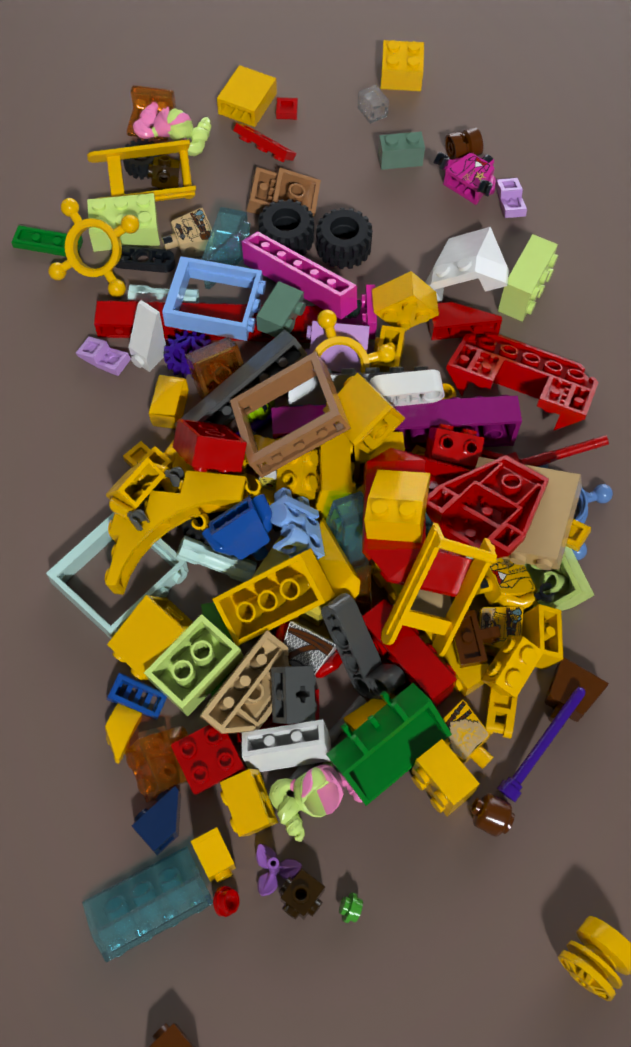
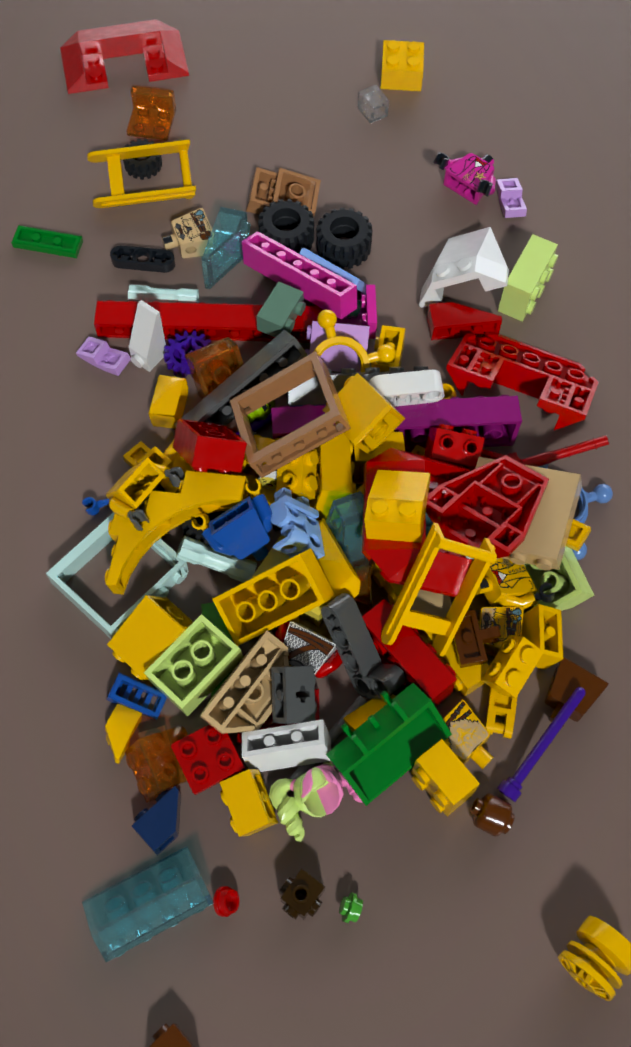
yellow piece [48,198,139,297] -> none
yellowish green brick [87,193,160,252] -> none
hair [133,102,212,156] -> none
dark brown brick [148,155,180,190] -> none
light blue window [162,256,266,341] -> none
yellow slope [190,827,236,883] -> none
yellow brick [217,65,277,127] -> none
red plate [233,123,297,162] -> none
medium lavender plant [256,844,303,896] -> none
red tile [276,97,298,120] -> none
yellow brick [372,271,439,331] -> none
sand green brick [378,131,425,170] -> none
reddish brown wheel [445,127,483,160] -> none
none -> red slope [60,19,189,94]
none -> blue hand [82,497,109,516]
none -> light blue tile [299,248,367,294]

